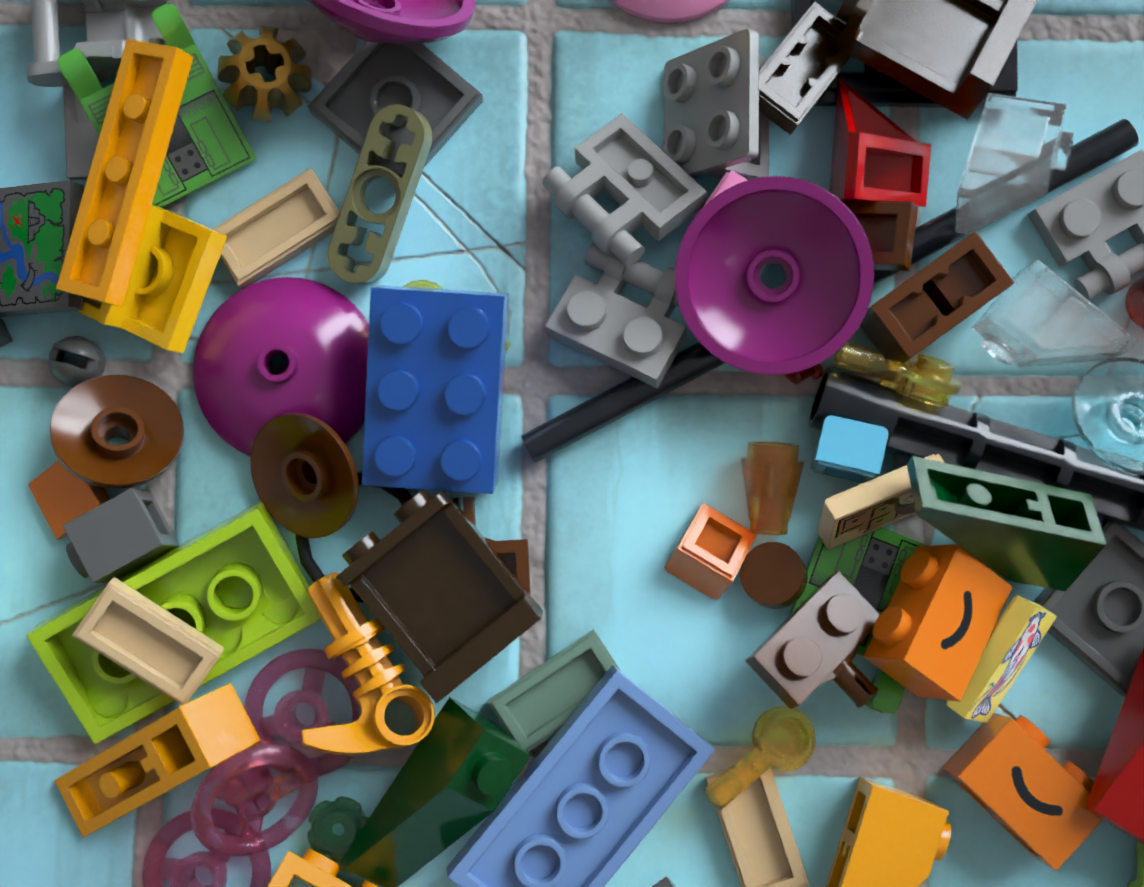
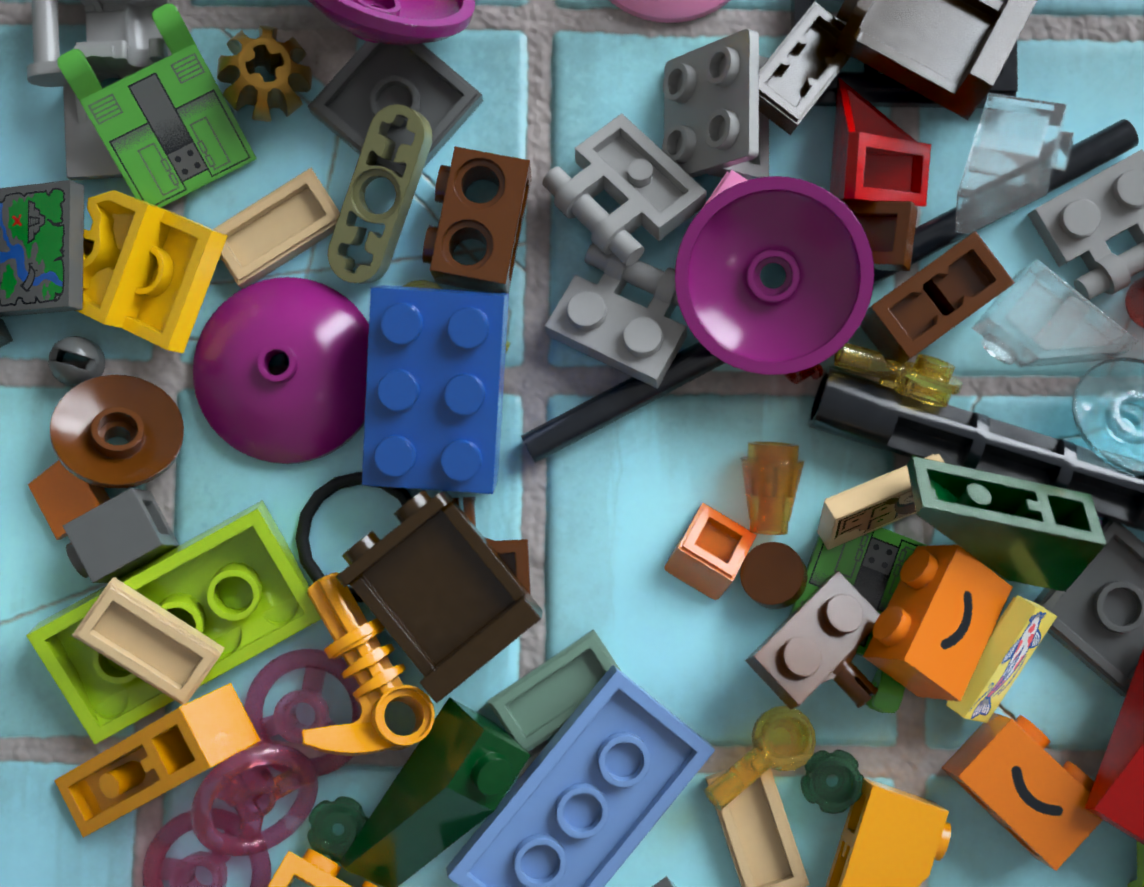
light orange plate [56,39,194,308] -> none
reddish brown dish [251,413,359,538] -> none
medium azure slope [810,415,889,483] -> none
none -> reddish brown brick [422,146,532,293]
none -> clear green plate [800,749,864,814]

